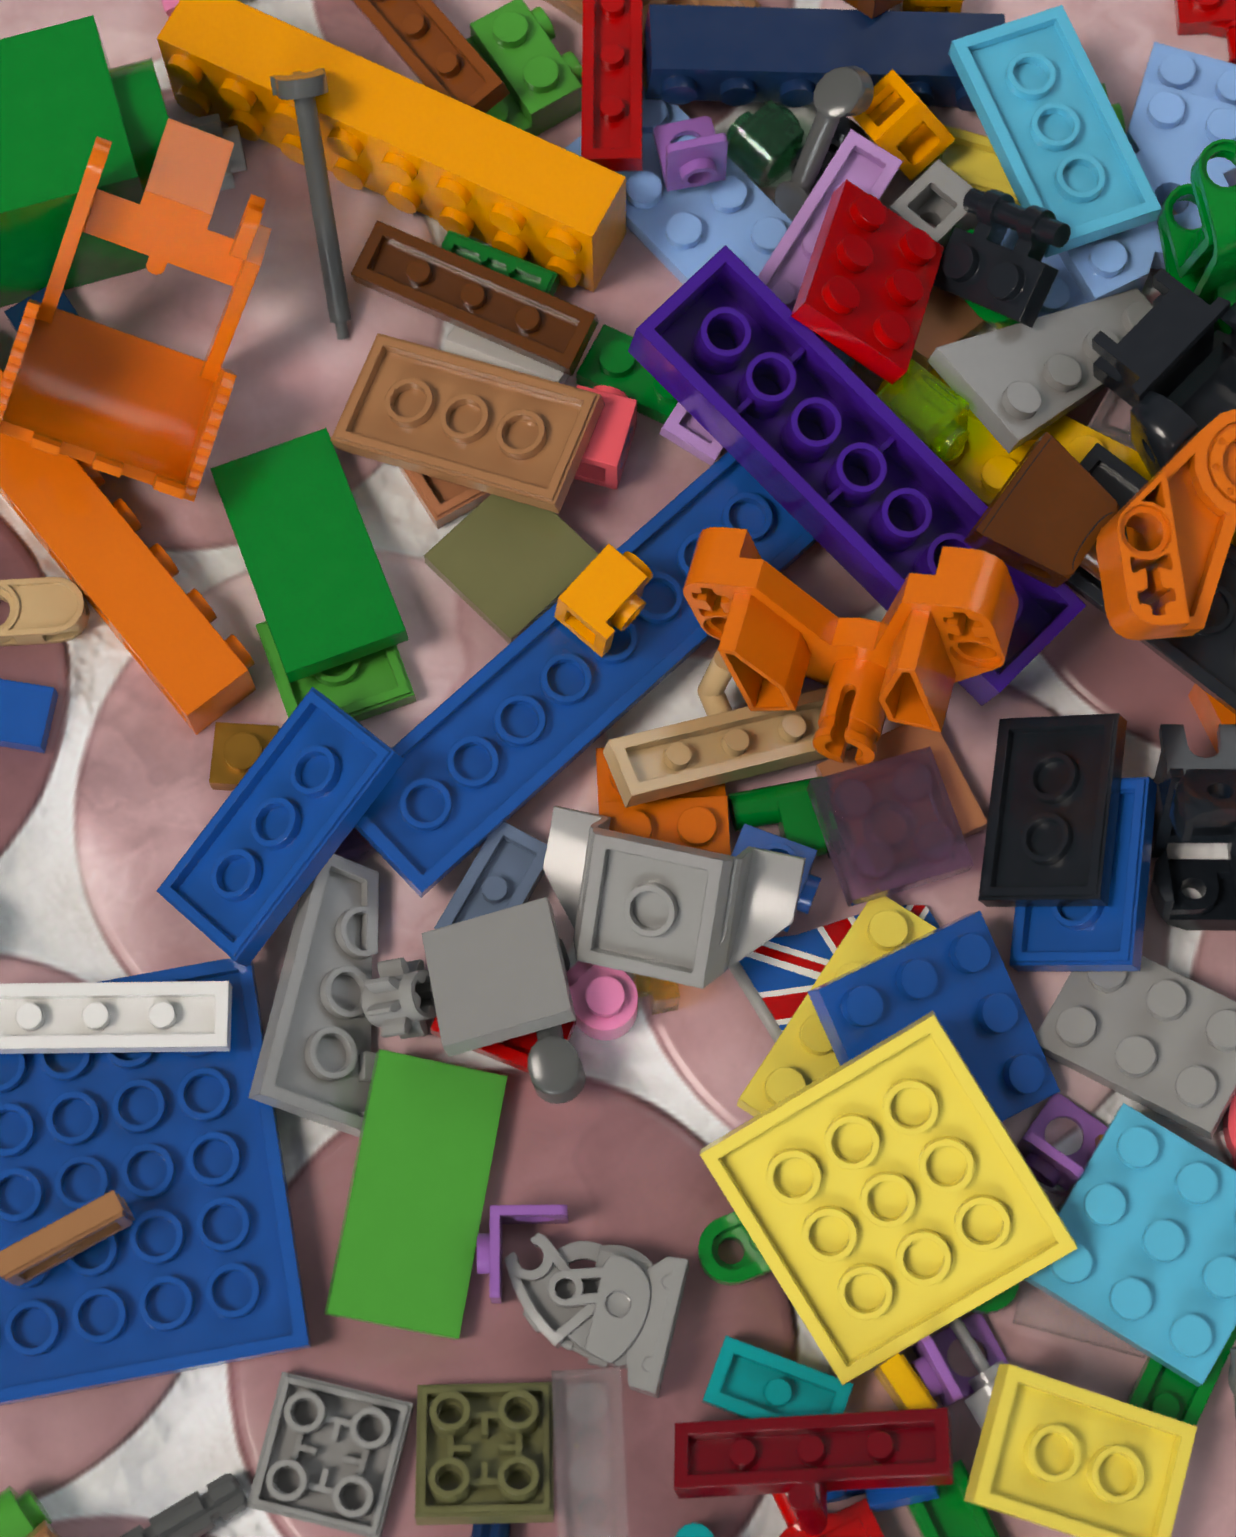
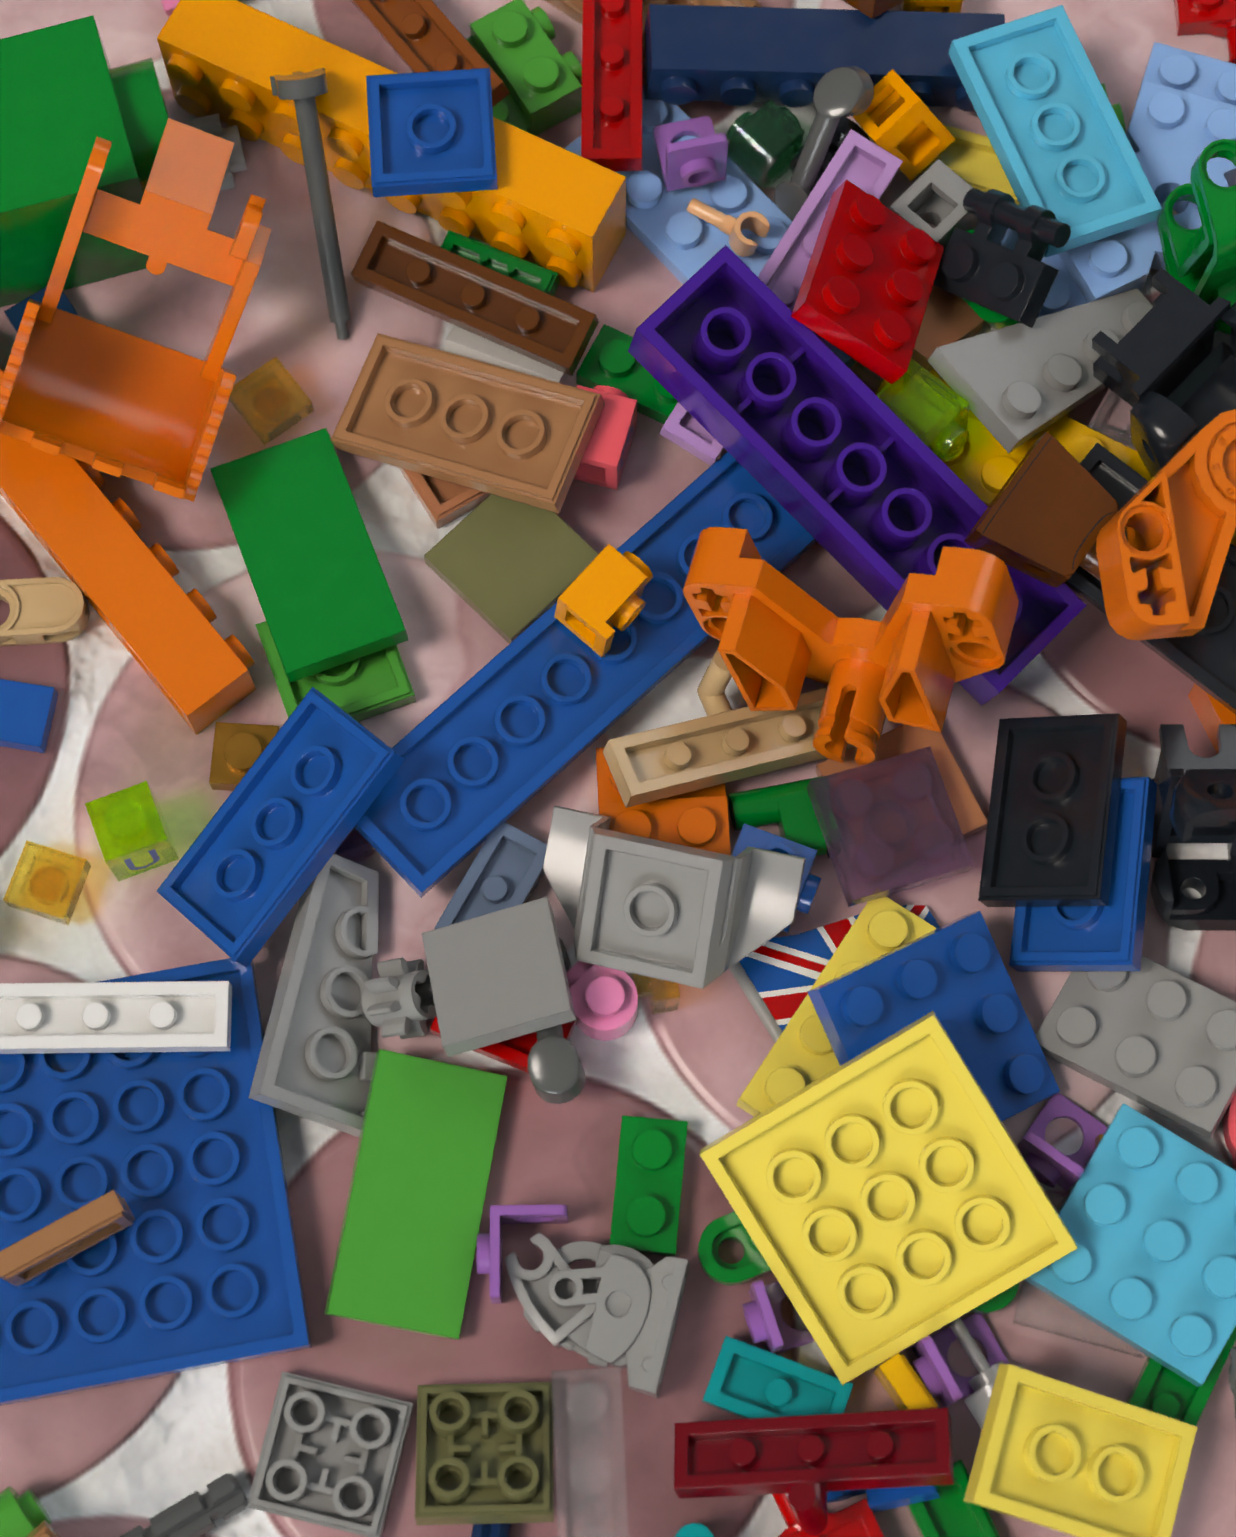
none -> clear yellow plate [3,841,91,925]
none -> clear neon green brick [85,781,179,881]
none -> clear yellow plate [229,357,314,445]
none -> blue tile [366,68,498,197]
none -> green plate [610,1115,688,1257]
none -> light nougat hand [687,198,770,257]
none -> medium lavender bracket [742,1279,815,1354]

